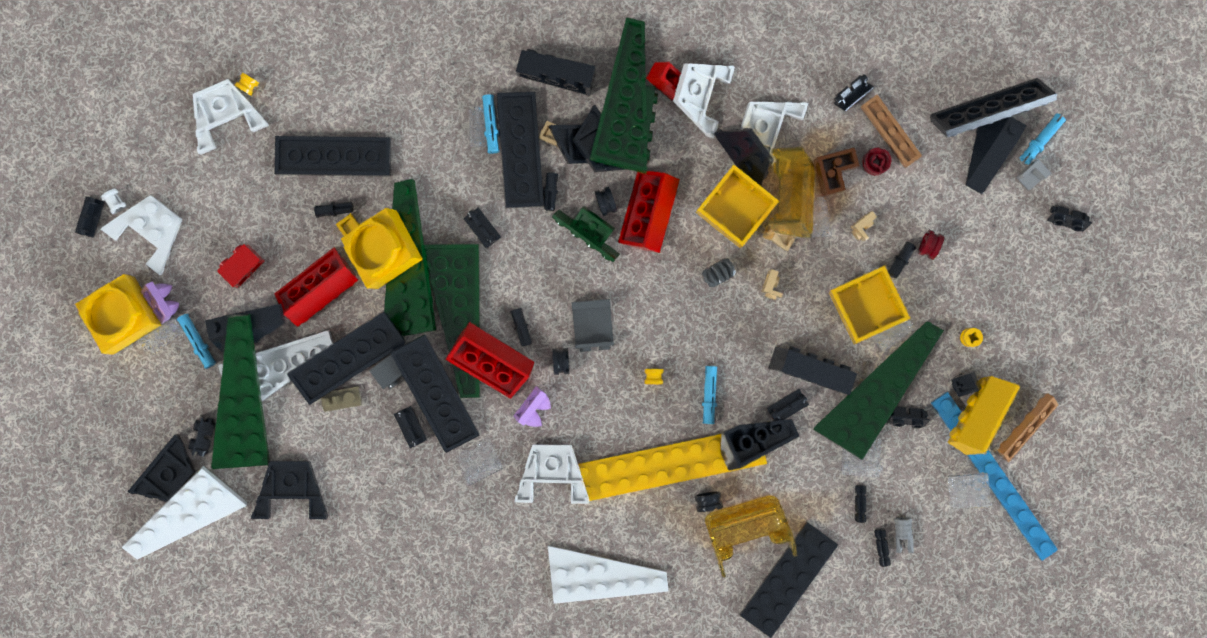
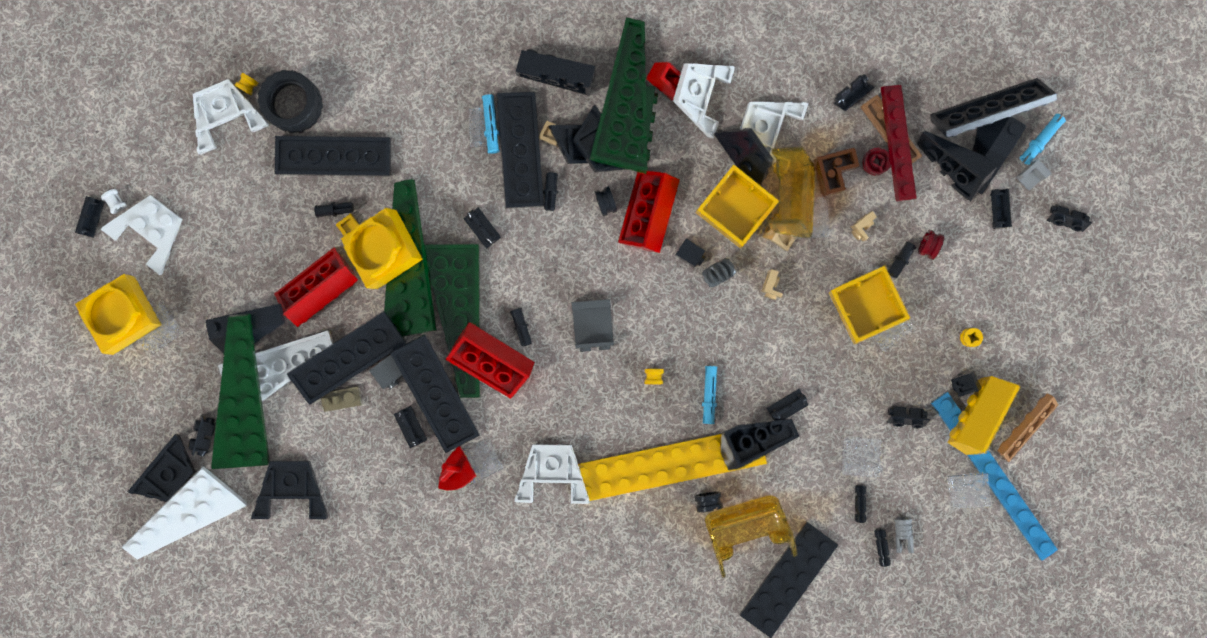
lavender tile [141,282,179,324] -> none
medium azure pin [177,314,216,369] -> none
red brick [217,244,265,288] -> none
lavender tile [513,386,551,427] -> none
white wing [548,545,668,604] -> none
dark green bracket [552,206,620,262] -> none
black wheel [552,348,570,375] -> none
black wedge [768,346,857,395] -> none
dark green wing [813,321,944,461] -> none
none -> black tyre [257,70,323,133]
none -> red shield [438,446,477,491]
none -> black brick [675,238,706,268]
none -> dark red plate [880,85,917,202]
none -> black wedge [917,131,997,202]
none -> black hinge [990,189,1012,229]

